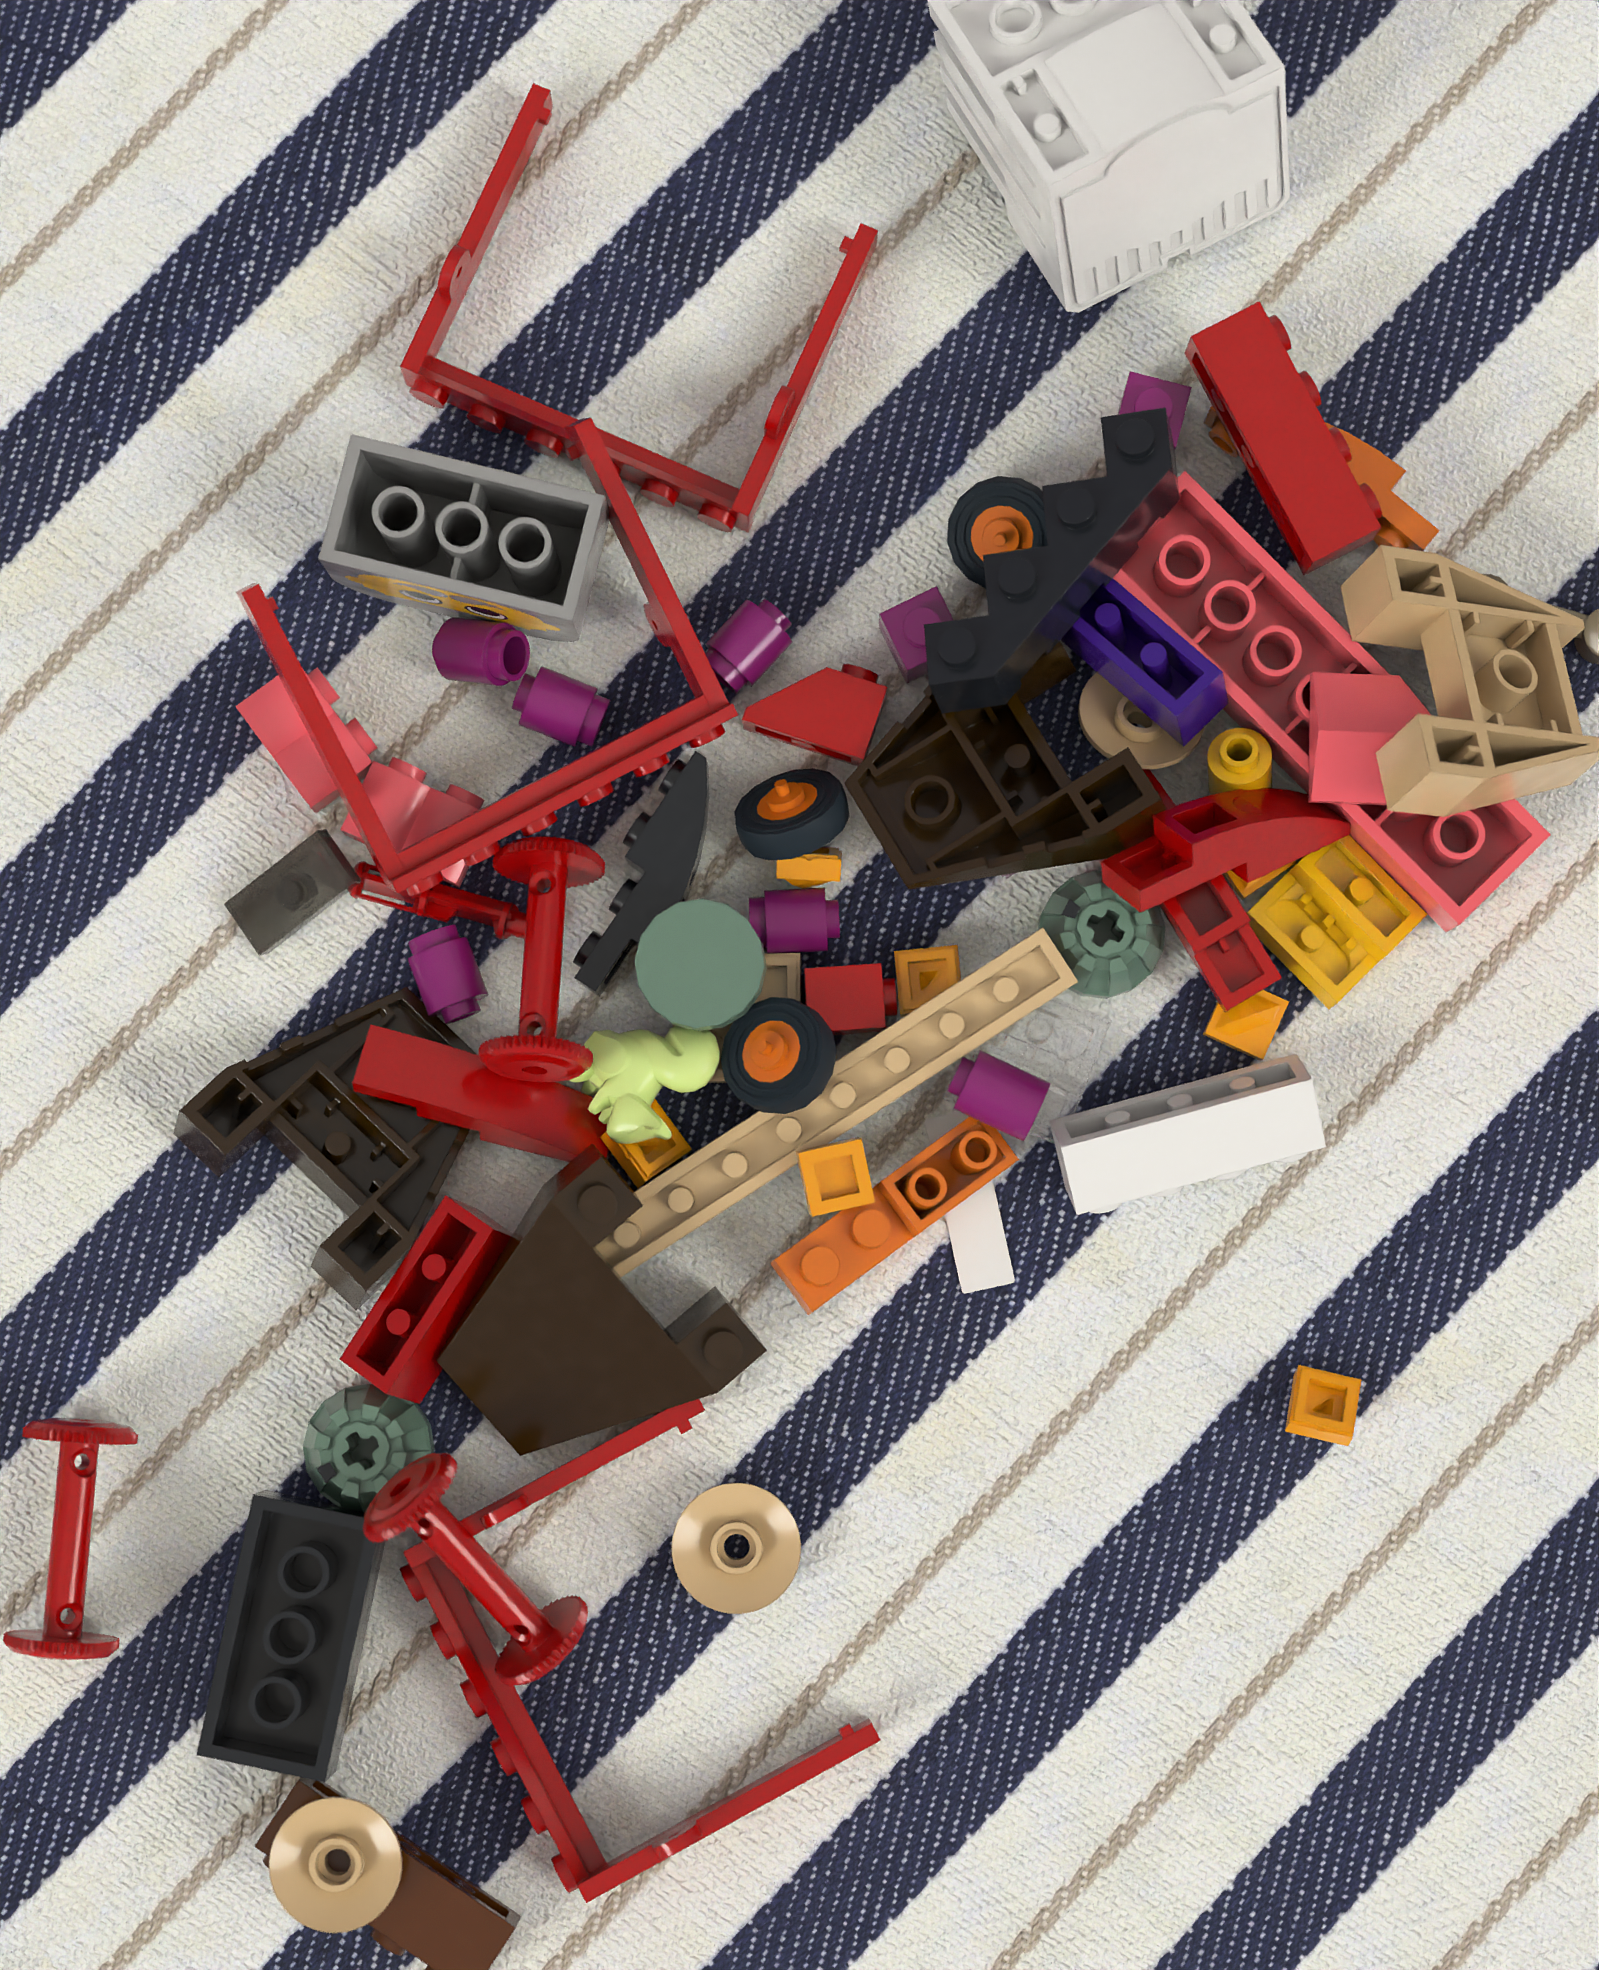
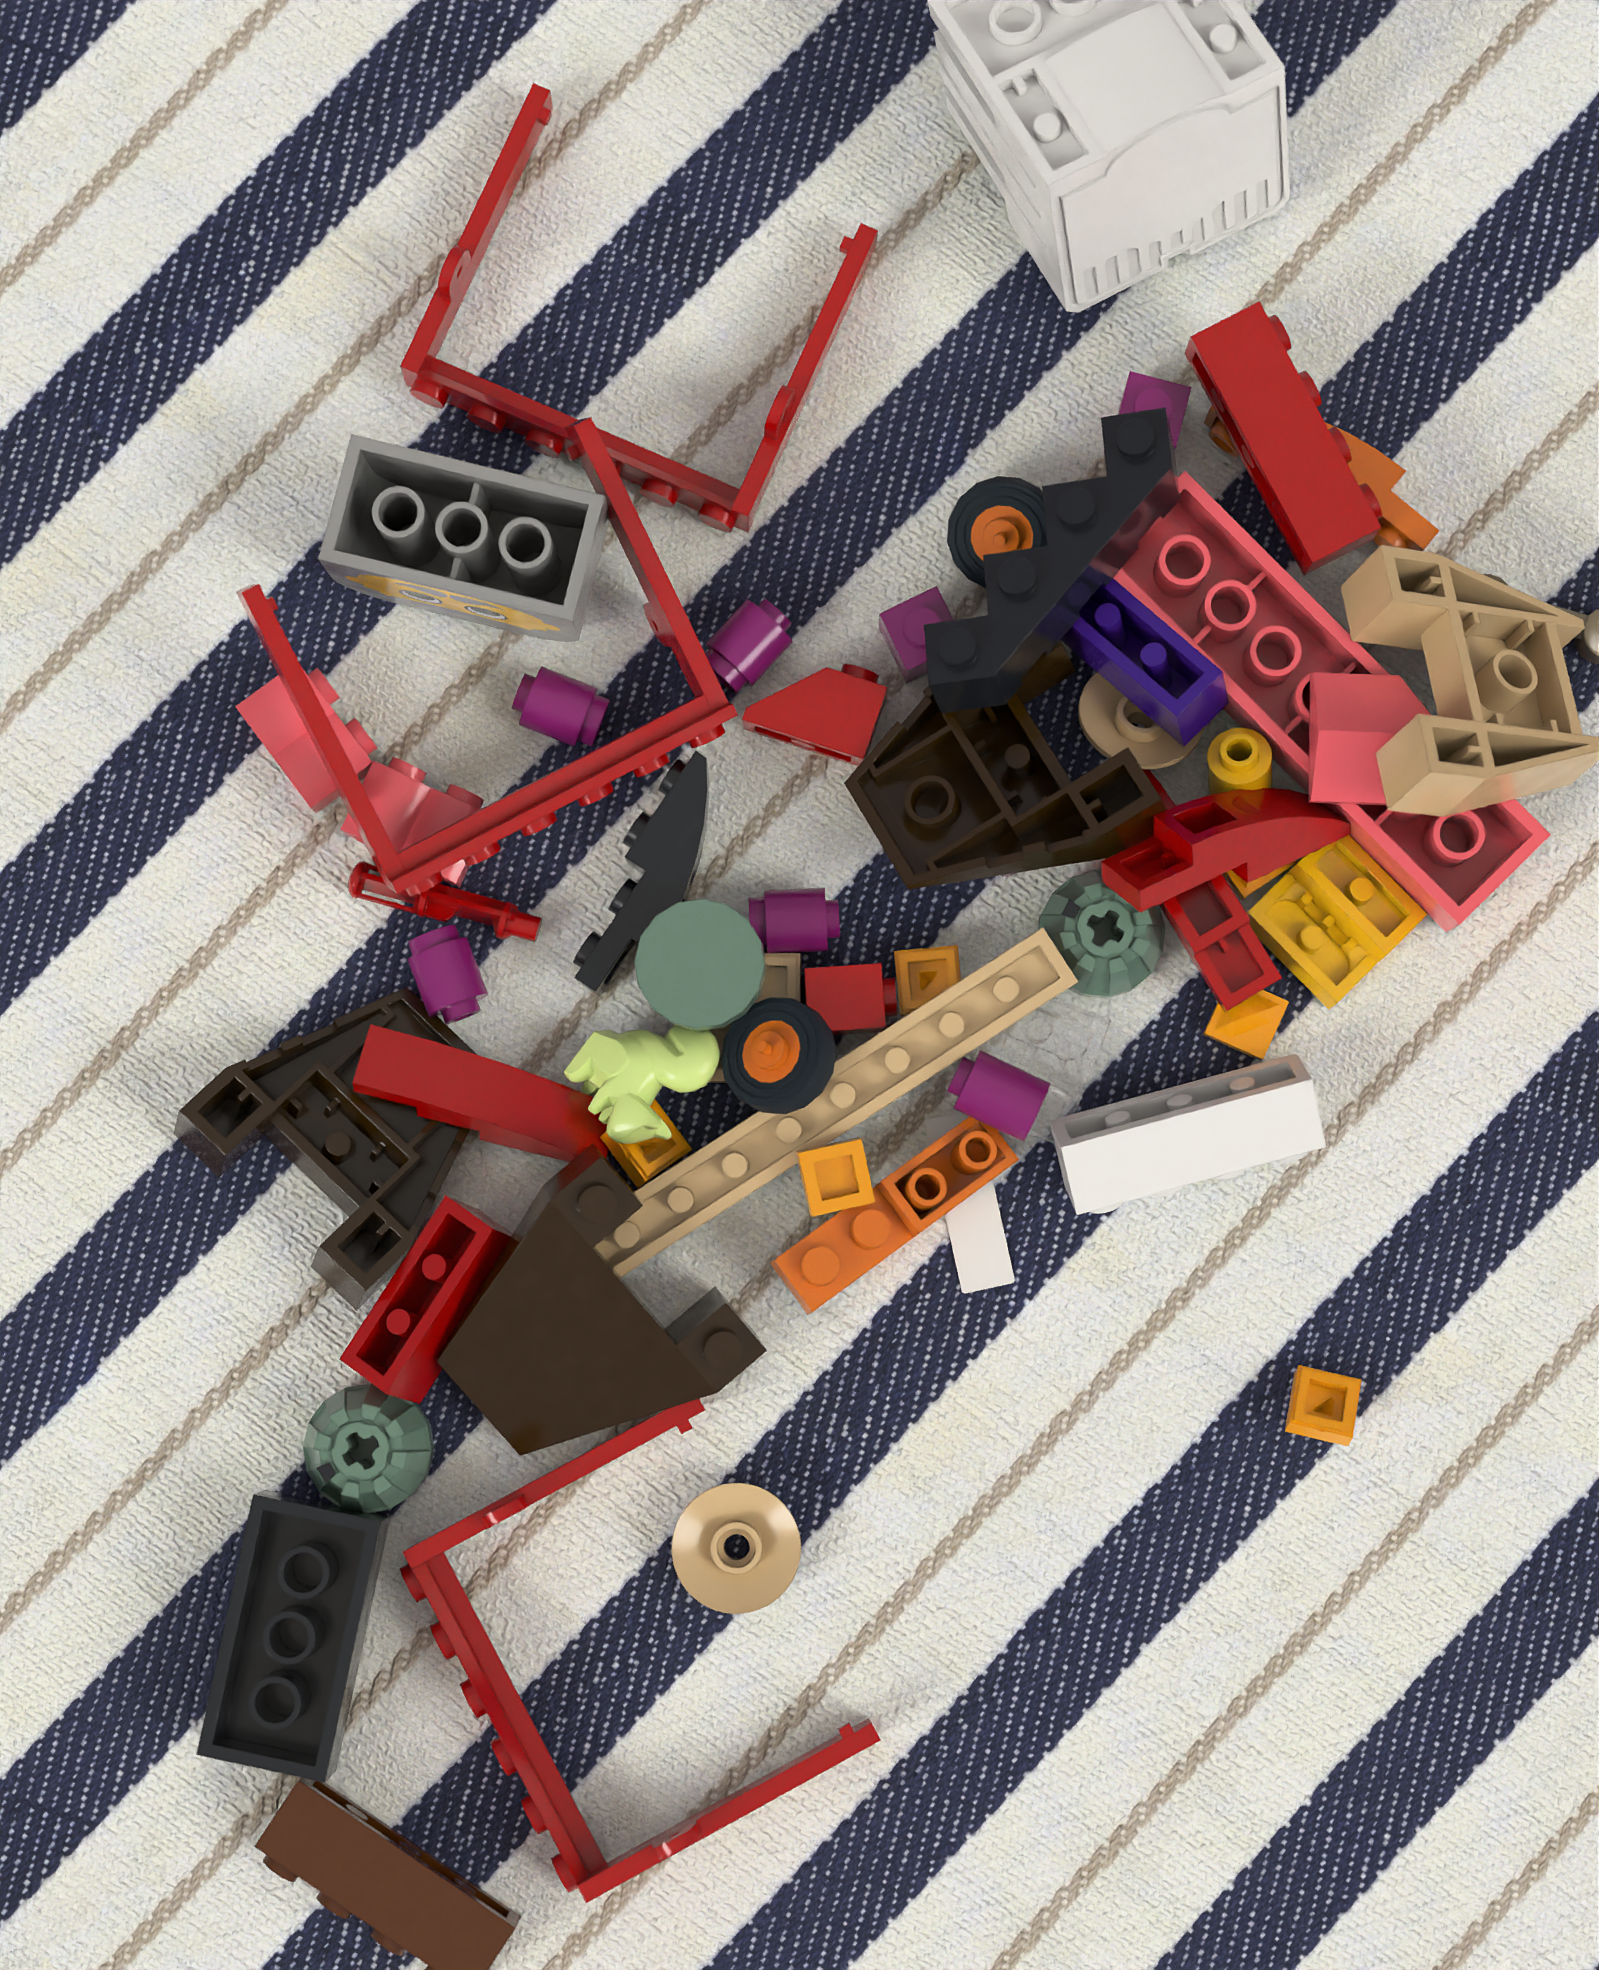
red hose [3,1418,138,1660] -> none
clear smoke plate [224,829,362,956] -> none
tan dish [269,1797,402,1933] -> none
red hose [363,1453,588,1686] -> none
magenta brick [432,617,530,686] -> none
red hose [479,837,605,1082] -> none
black wheel [734,768,850,861] -> none
light orange tile [776,847,842,889] -> none

